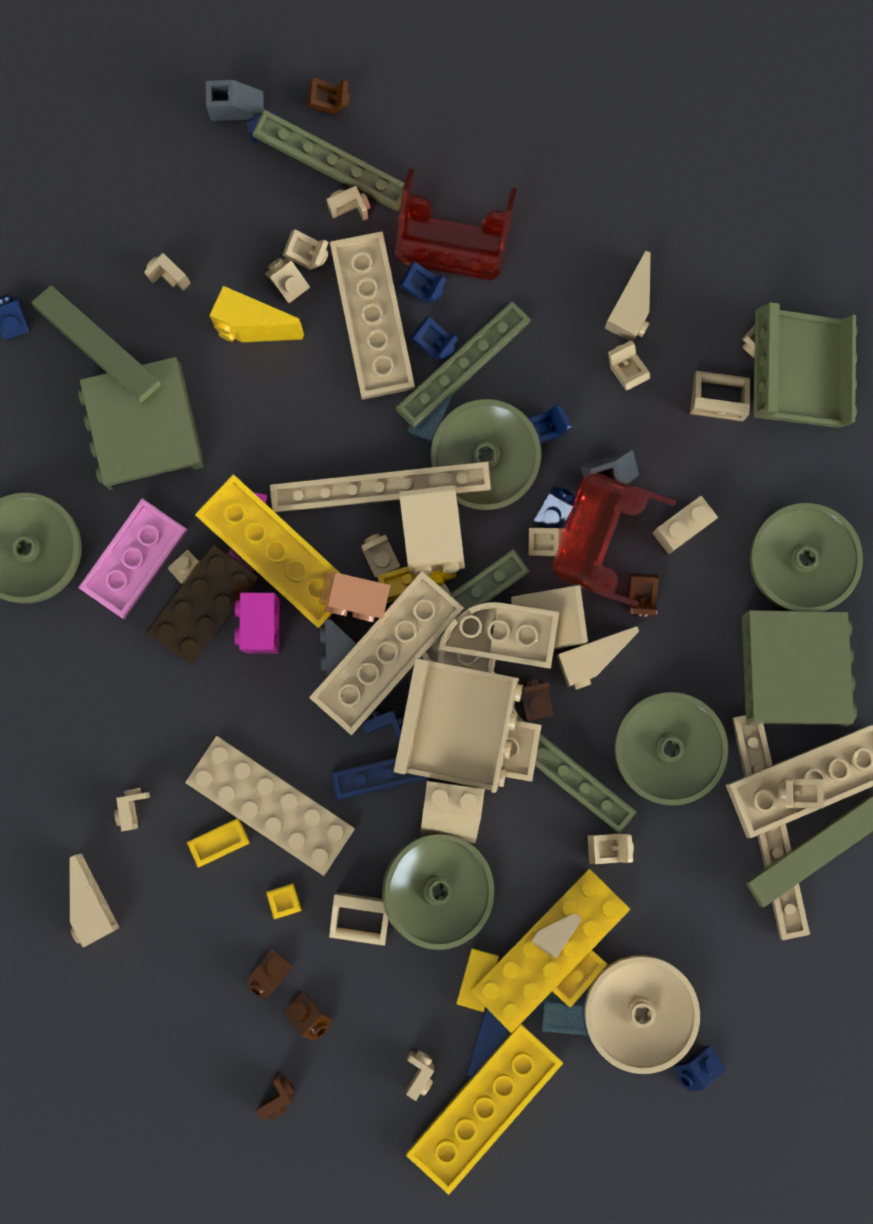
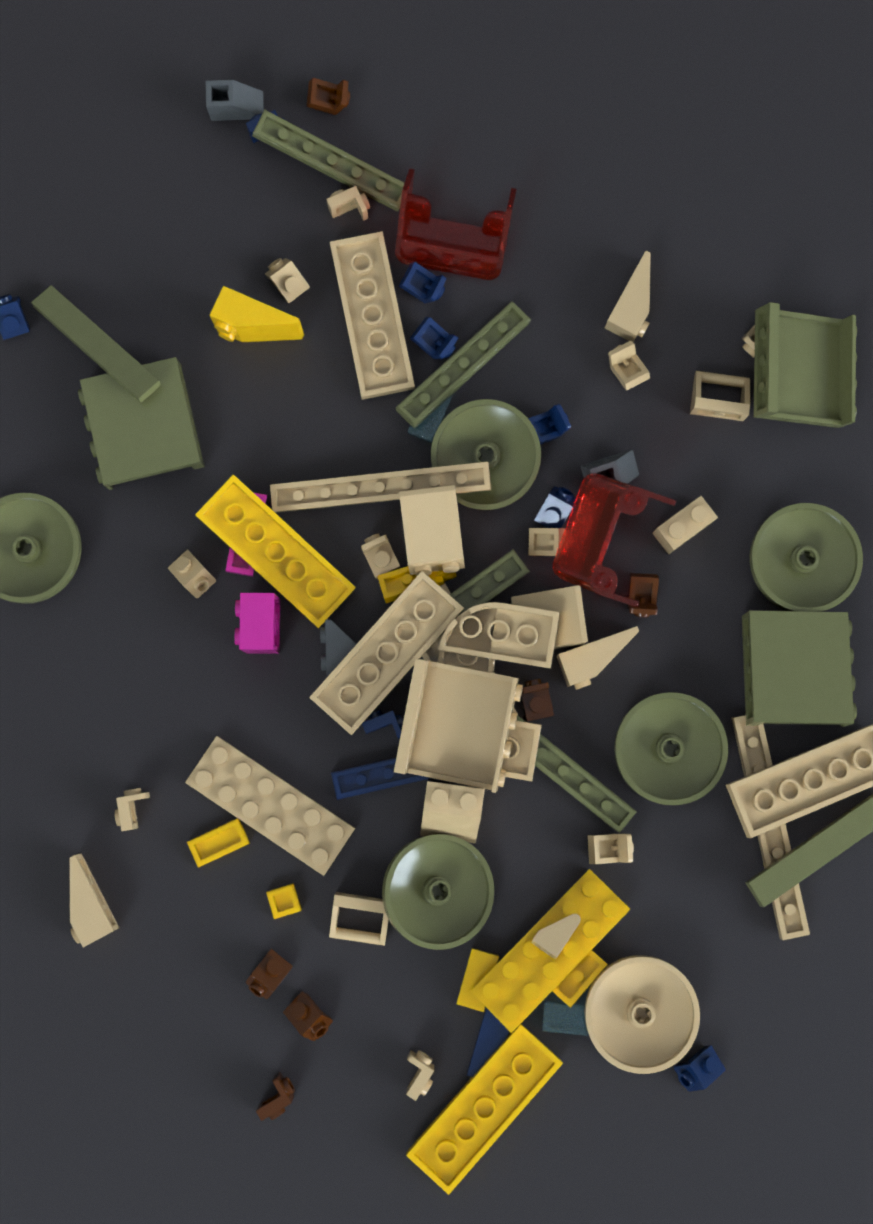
bright pink tile [78,498,188,619] -> none
tan bracket [144,253,191,291] -> none
dark brown plate [146,543,258,665] -> none
tan bracket [282,230,329,270] -> none
nougat brick [319,571,390,622] -> none
tan bracket [781,779,824,808] -> none

